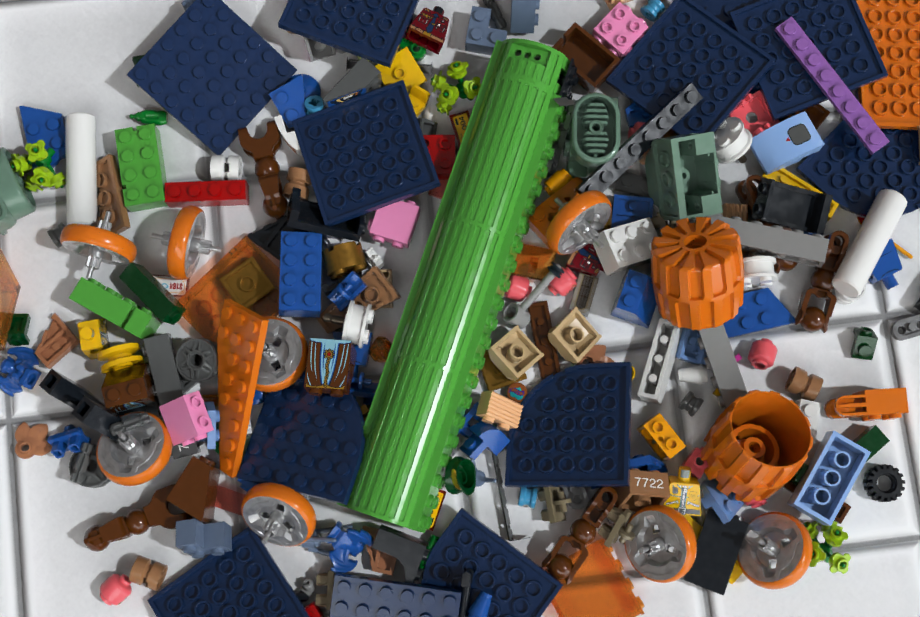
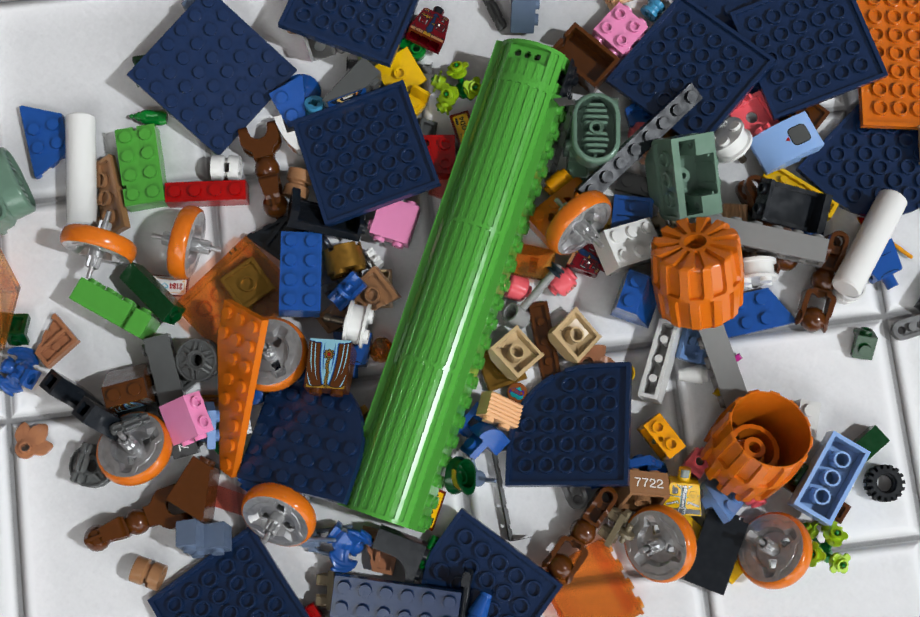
lime plant [10,140,66,192] -> none
dark grey wheel [47,222,65,248] -> none
blue hips [47,424,91,458] -> none
yellow torso [77,318,110,360] -> none
yellow wheel [97,343,144,374] -> none
coral head [100,574,132,605] -> none
light grey arm [295,579,315,602] -> none
blue hips [350,372,378,406] -> none
sand blue brick [465,6,507,55] -> none
dark azure wheel [518,487,538,509] -> none
dark tan hips [537,487,572,523] -> none
tile [568,273,599,317] -> none
dark grey wheel [678,391,704,417] -> none
coral head [748,338,778,370] -> none
medium lavender plate [775,17,890,155] -> none
medium nougat wheel [785,366,823,401] -> none
orange brick [824,388,909,421] -> none

